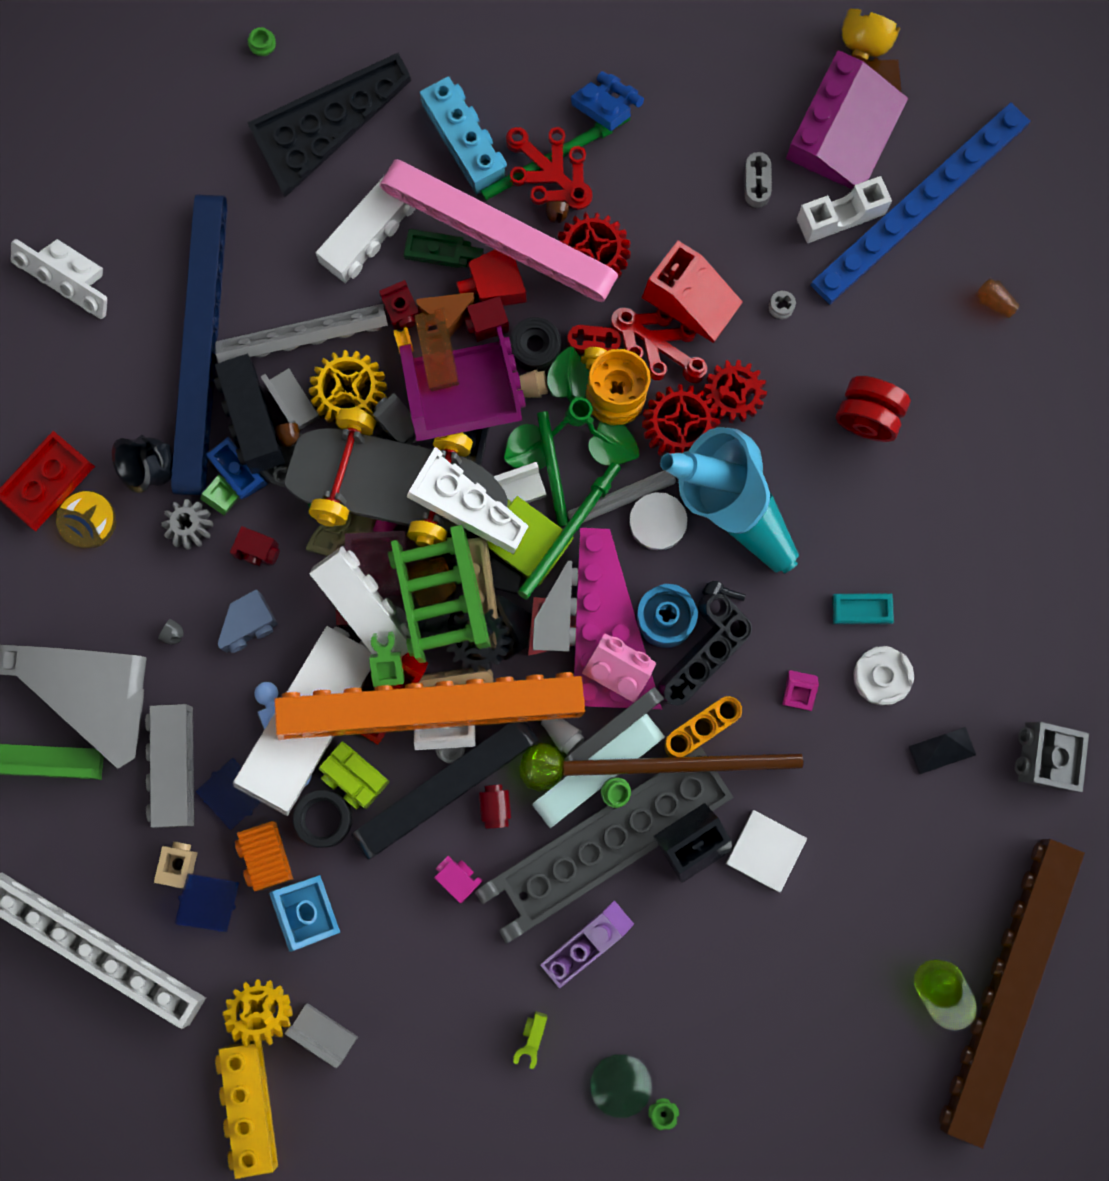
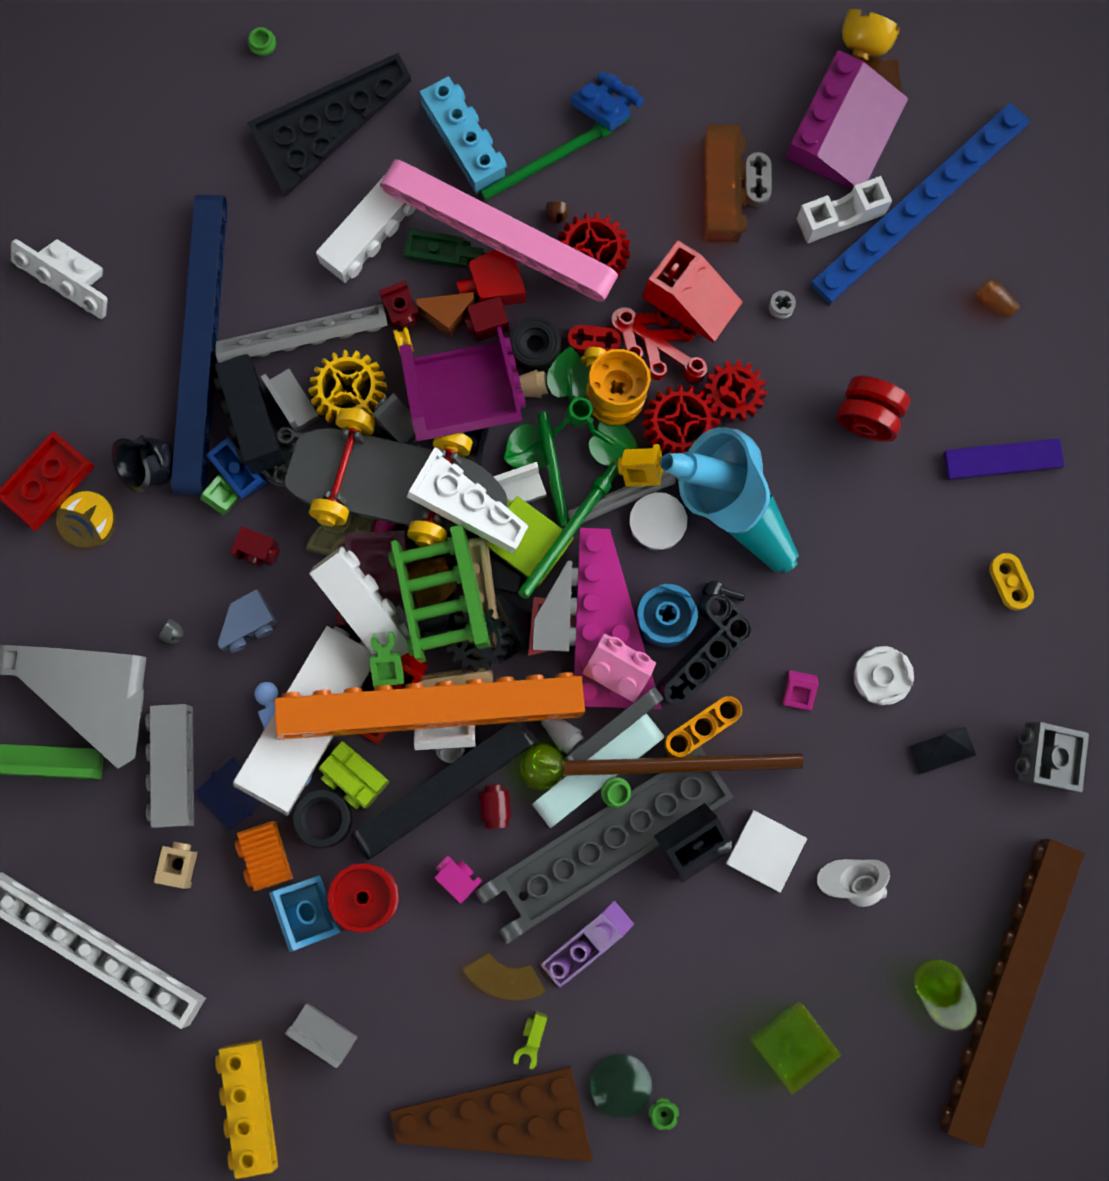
light grey gear [161,499,213,550] -> none
clear blue piece [175,873,239,932] -> none
yellow gear [223,979,292,1048] -> none
reddish brown hinge [275,423,300,446] -> none
clear orange plate [415,308,460,392] -> none
red plant [506,127,593,210] -> none
teal tile [832,593,894,624] -> none
none -> red wheel [328,863,400,933]
none -> reddish brown wing [390,1066,593,1162]
none -> clear yellow tile [463,953,546,1001]
none -> yellow brick [618,444,664,487]
none -> clear orange brick [704,125,747,243]
none -> clear neon green brick [749,1000,842,1095]
none -> white piece [817,859,890,907]
none -> dark purple tile [944,438,1065,480]
none -> yellow plate [989,553,1034,611]

